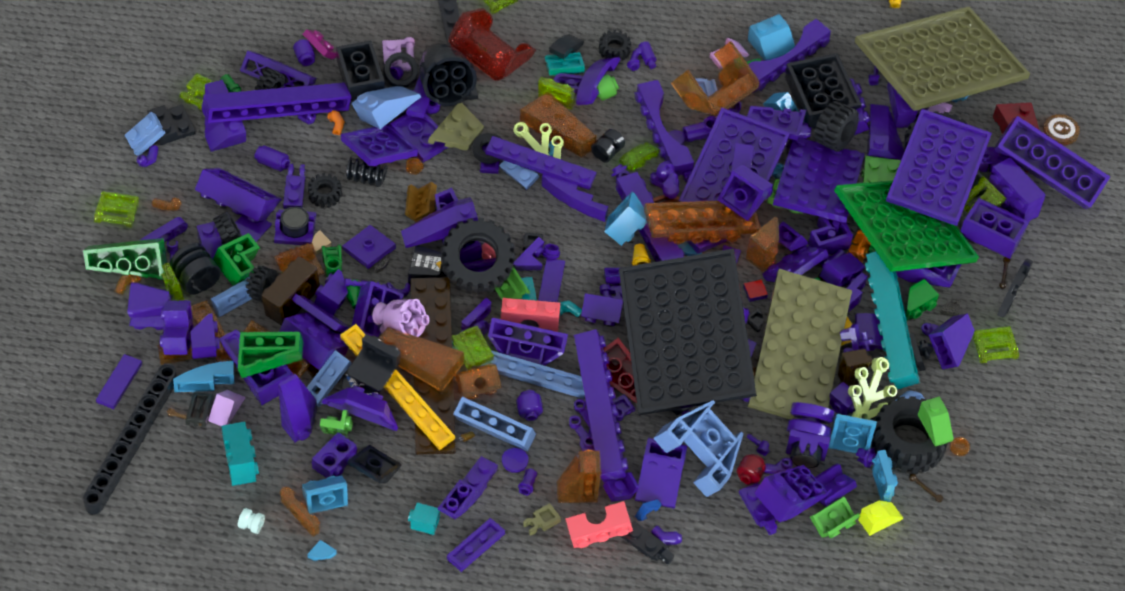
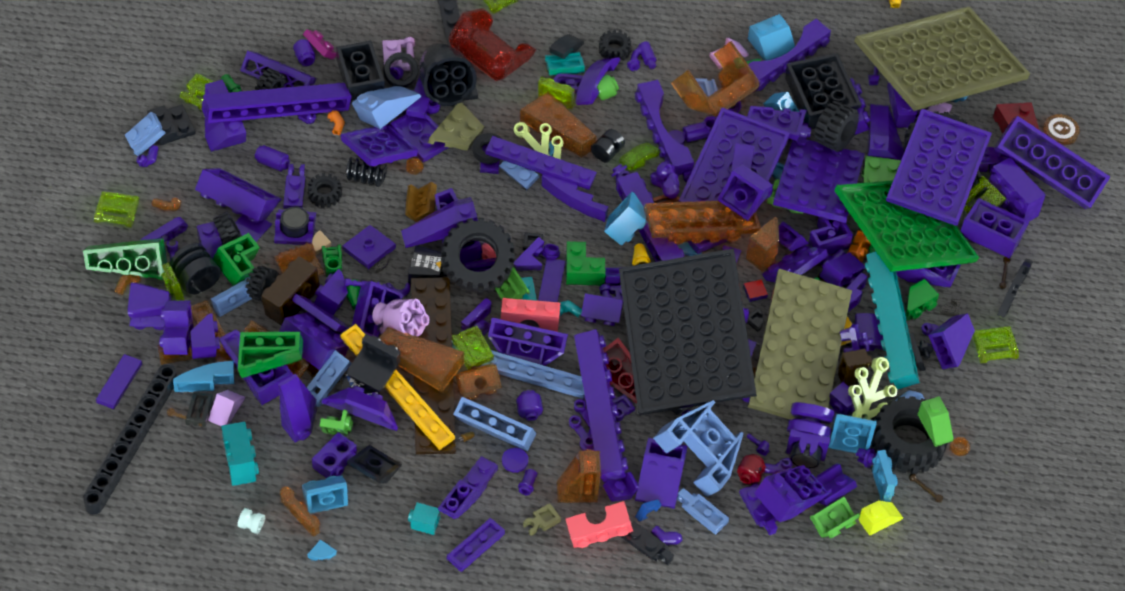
none -> green brick [566,241,605,286]
none -> medium blue hinge [677,488,729,535]

